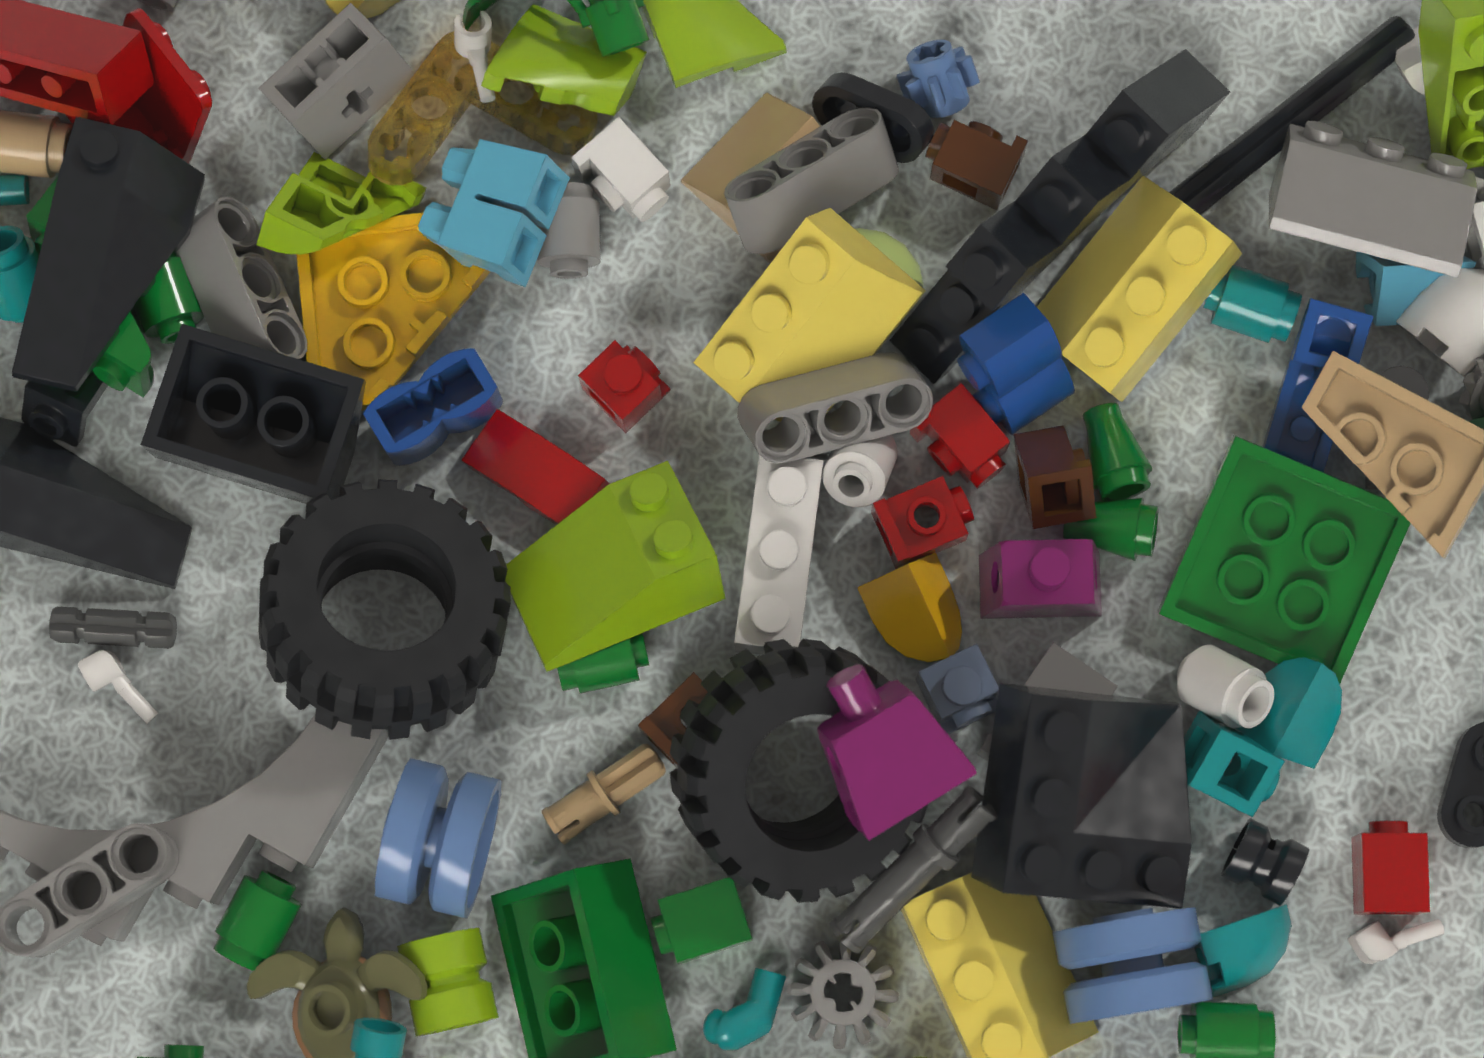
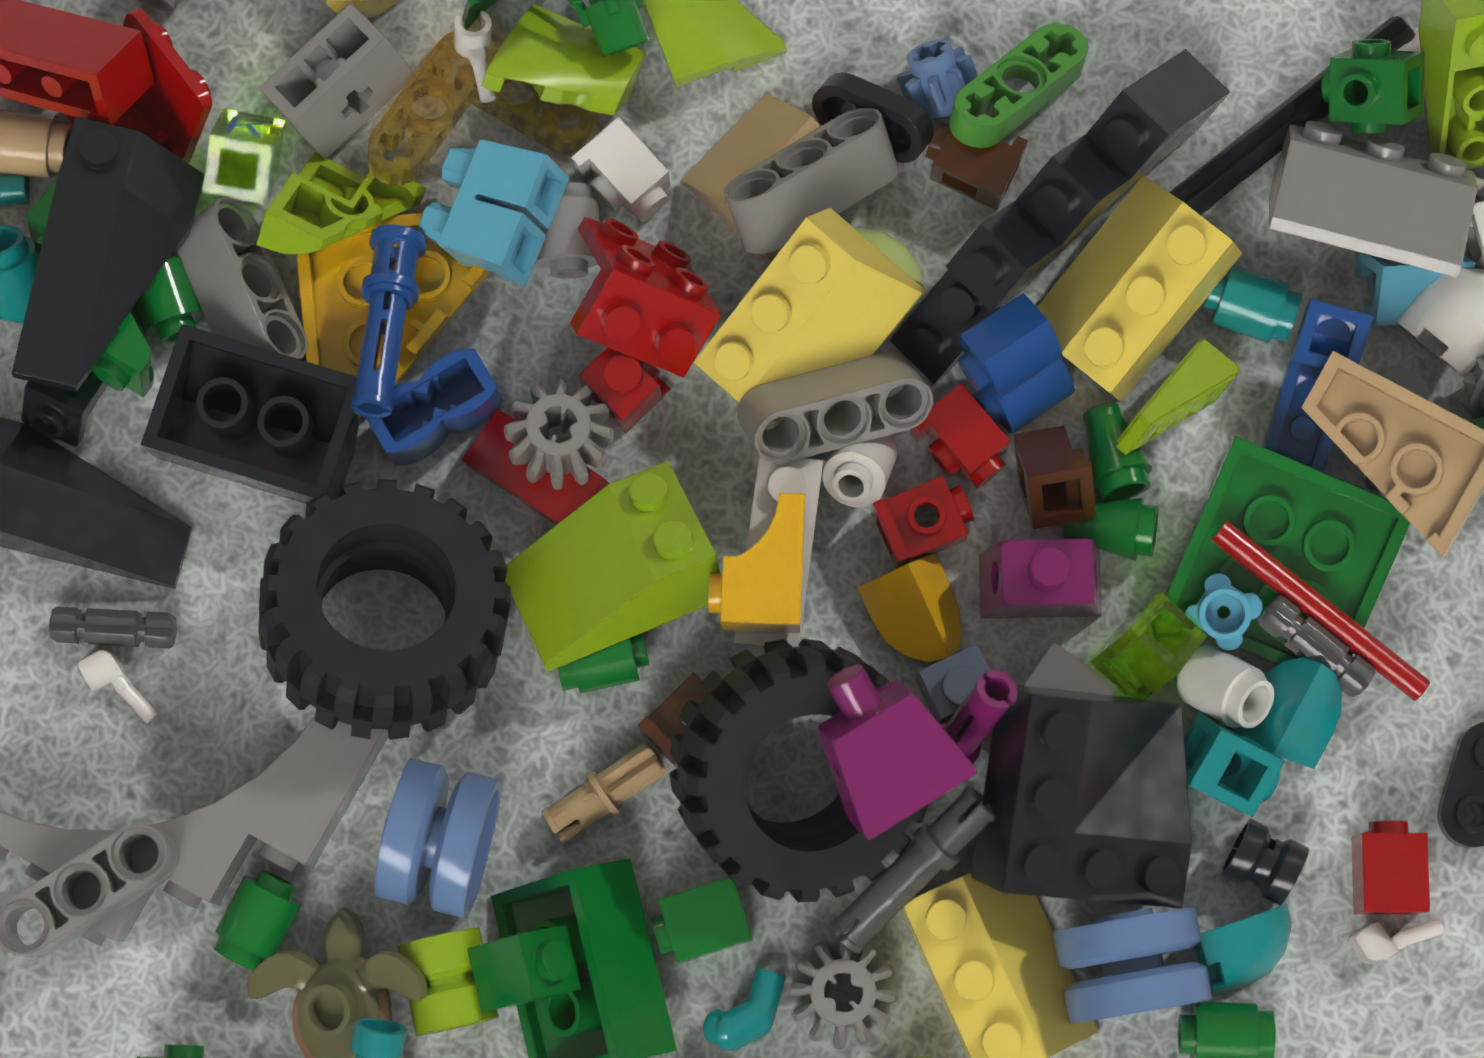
none -> clear neon green brick [202,108,285,205]
none -> blue pin [351,224,427,418]
none -> green brick [467,924,581,1013]
none -> light grey gear [504,378,614,491]
none -> red bracket [570,217,722,378]
none -> yellow arch [708,493,805,633]
none -> magenta pin [940,670,1018,764]
none -> bright green beam [949,23,1089,148]
none -> clear neon green brick [1090,591,1207,699]
none -> lime slope [1116,339,1240,455]
none -> medium azure plate [1185,573,1262,650]
none -> red bar [1210,520,1431,701]
none -> dark grey axle [1258,595,1376,697]
none -> green brick [1322,39,1425,133]

